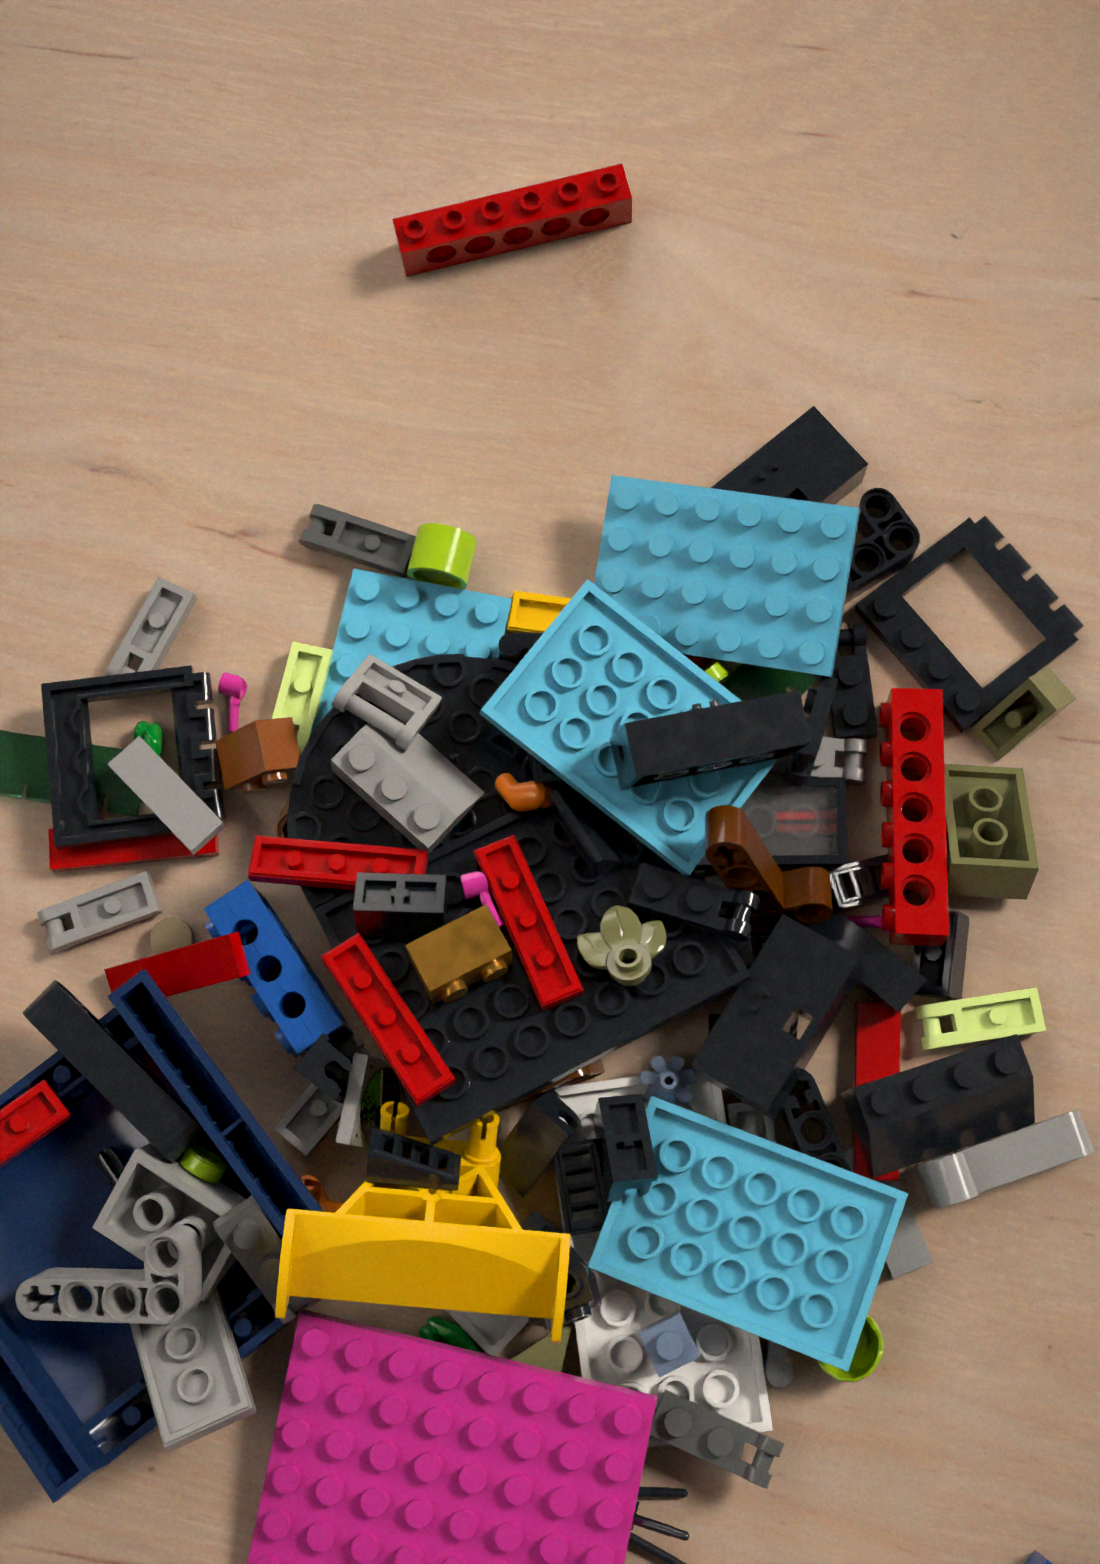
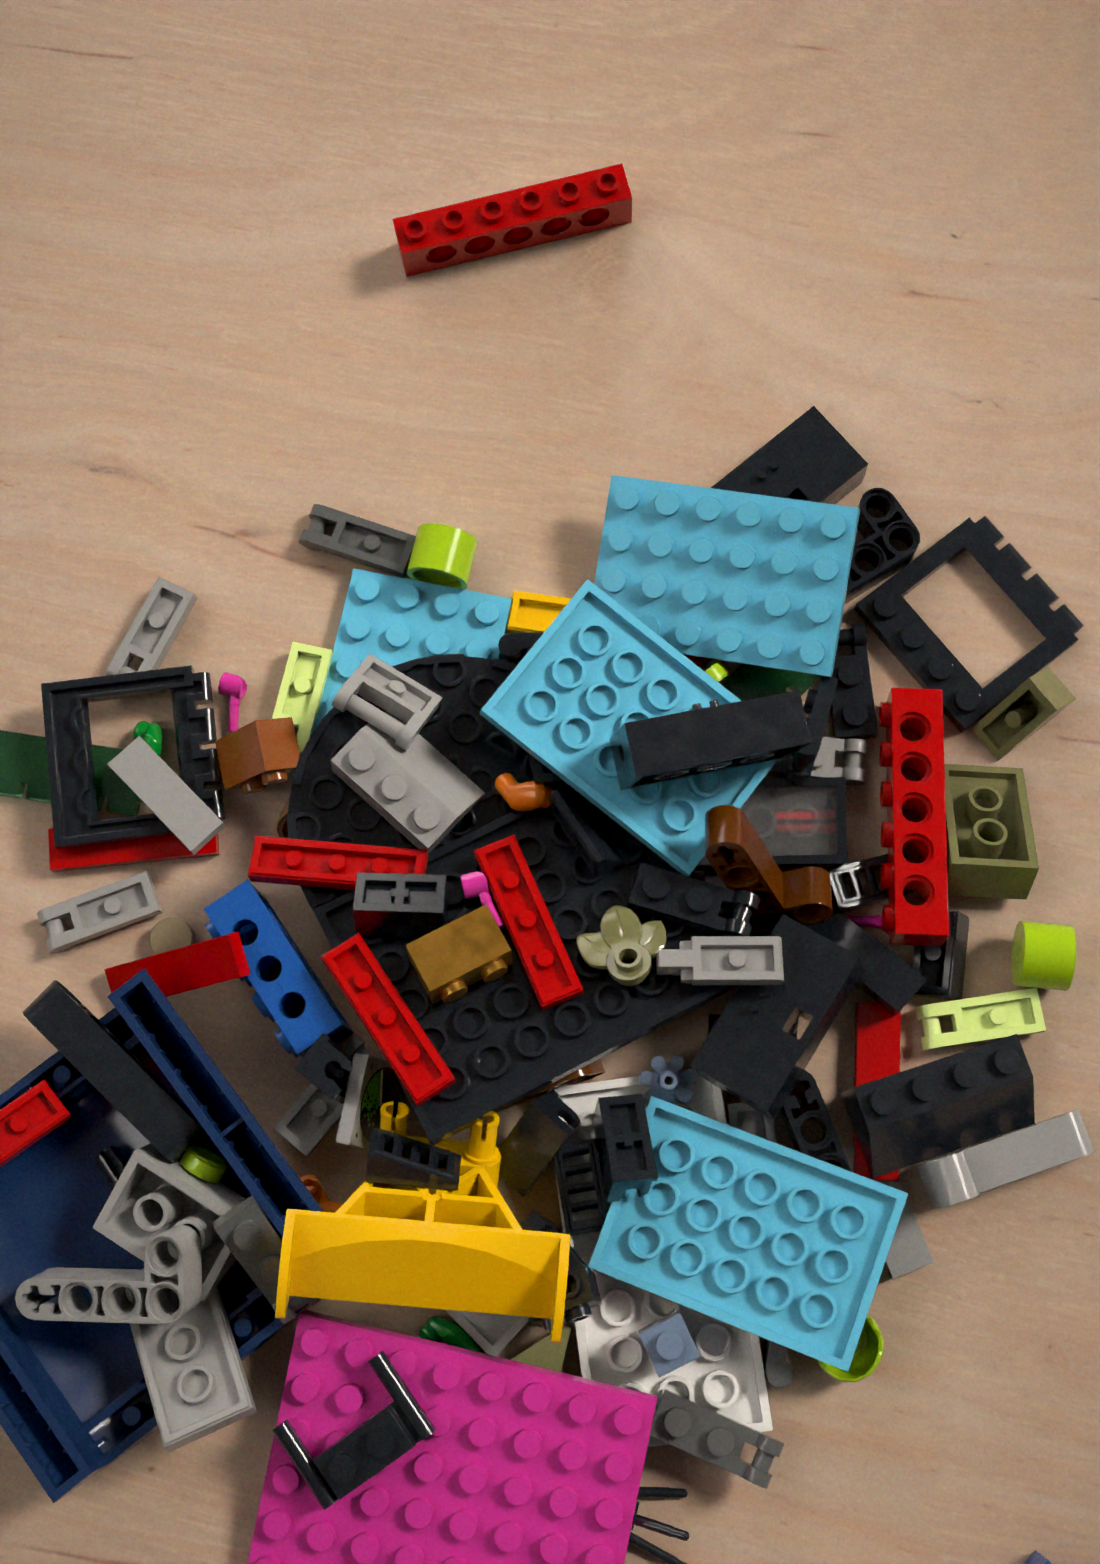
none -> black plate [272,1351,436,1510]
none -> light grey hinge [656,936,784,985]
none -> lime piece [1011,921,1076,991]

